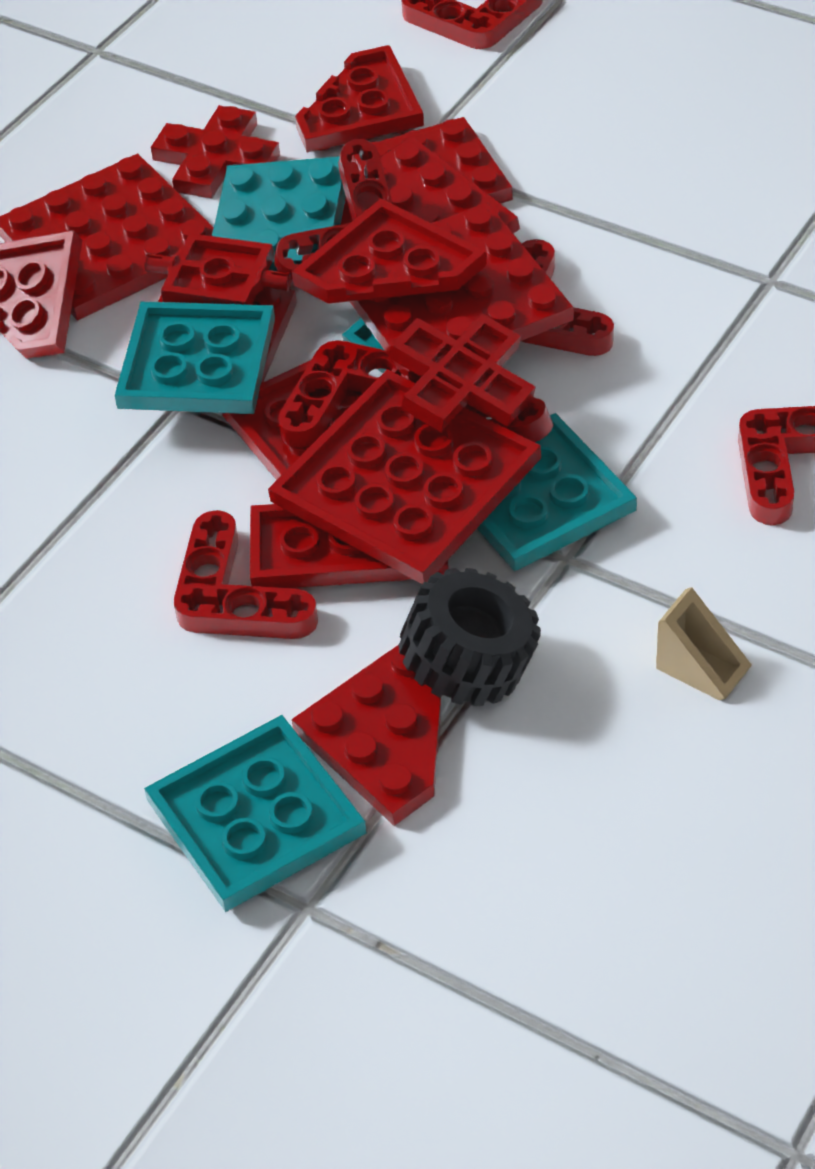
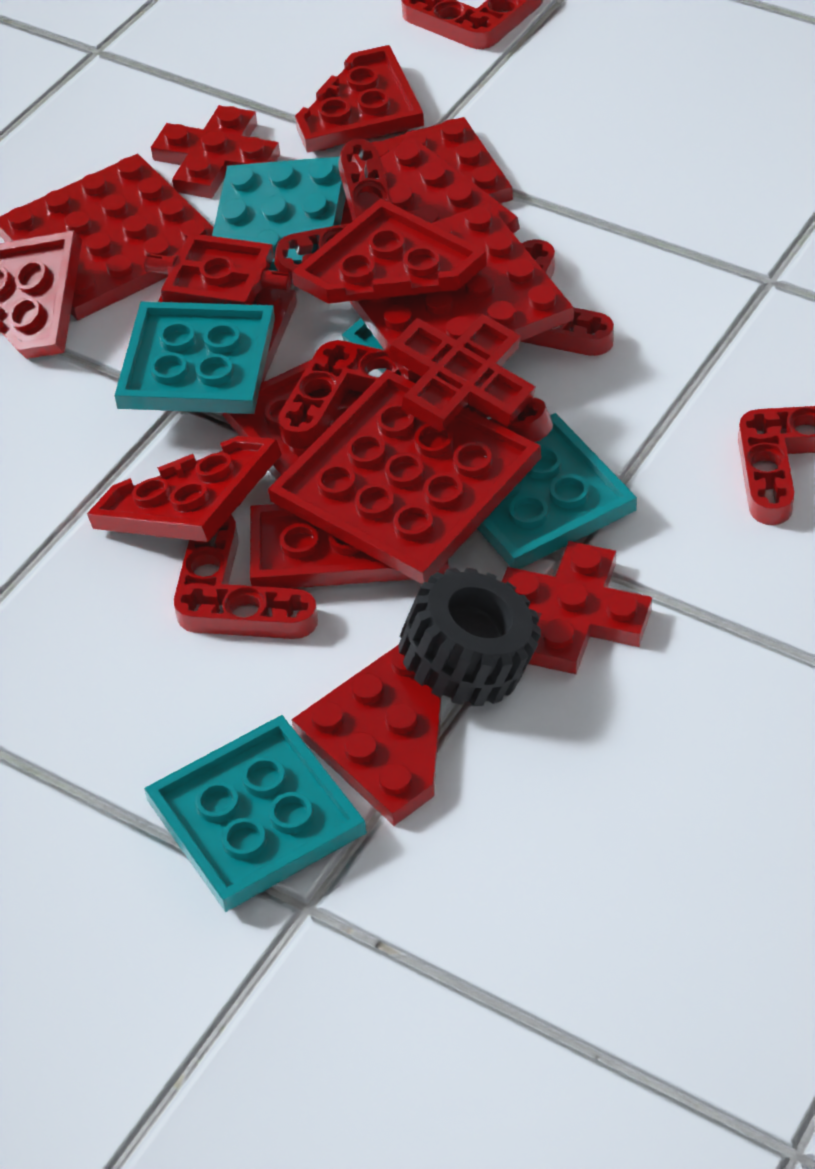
tan slope [656,587,752,700] -> none
none -> red plate [87,436,282,542]
none -> red plate [501,541,653,675]

